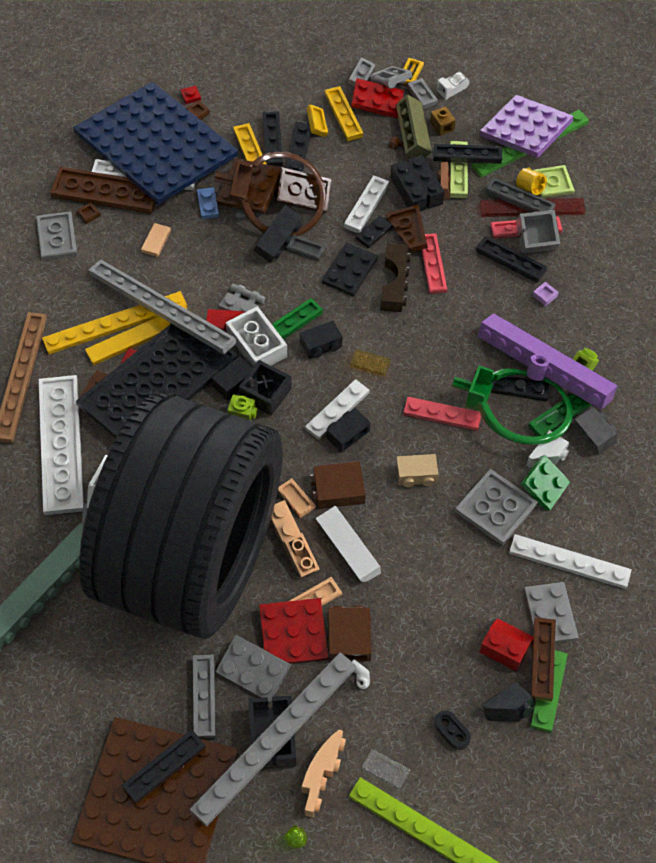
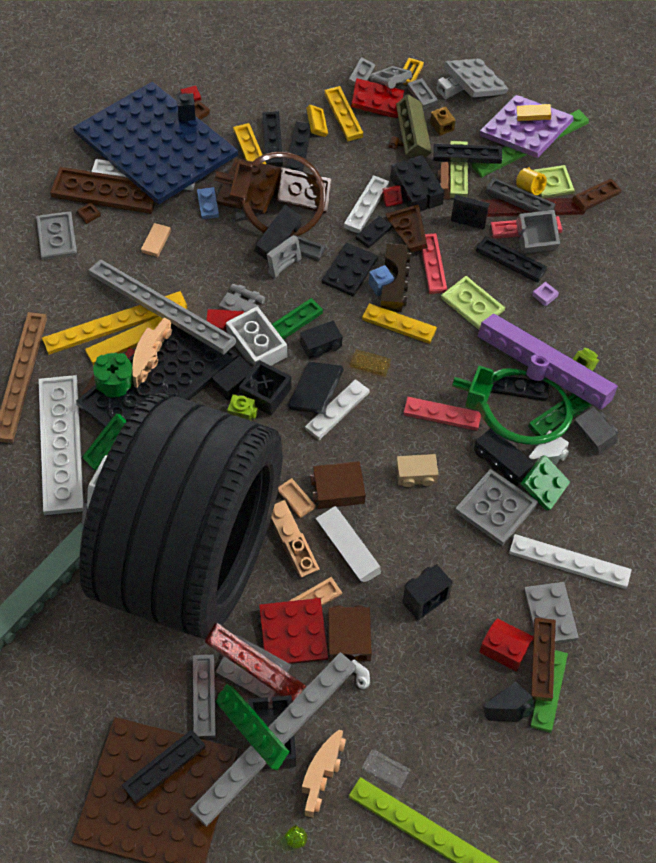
black brick [326,408,371,453] -> none
black plate [434,710,471,750] -> none
none -> green plate [82,414,126,470]
none -> green brick [93,353,133,398]
none -> light nougat slope [132,318,172,388]
none -> black brick [176,93,196,121]
none -> clear red tile [205,623,307,702]
none -> green plate [215,684,289,771]
none -> light grey plate [267,235,302,279]
none -> black tile [288,362,344,414]
none -> yellow plate [362,303,437,344]
none -> medium blue brick [369,265,394,297]
none -> red plate [382,185,403,207]
none -> black brick [402,564,453,621]
none -> yellowish green tile [441,276,505,329]
none -> light grey plate [443,58,508,97]
none -> black tile [451,195,490,230]
none -> black brick [474,428,535,485]
none -> yellow tile [517,104,551,121]
none -> reddish brown tile [572,179,622,211]

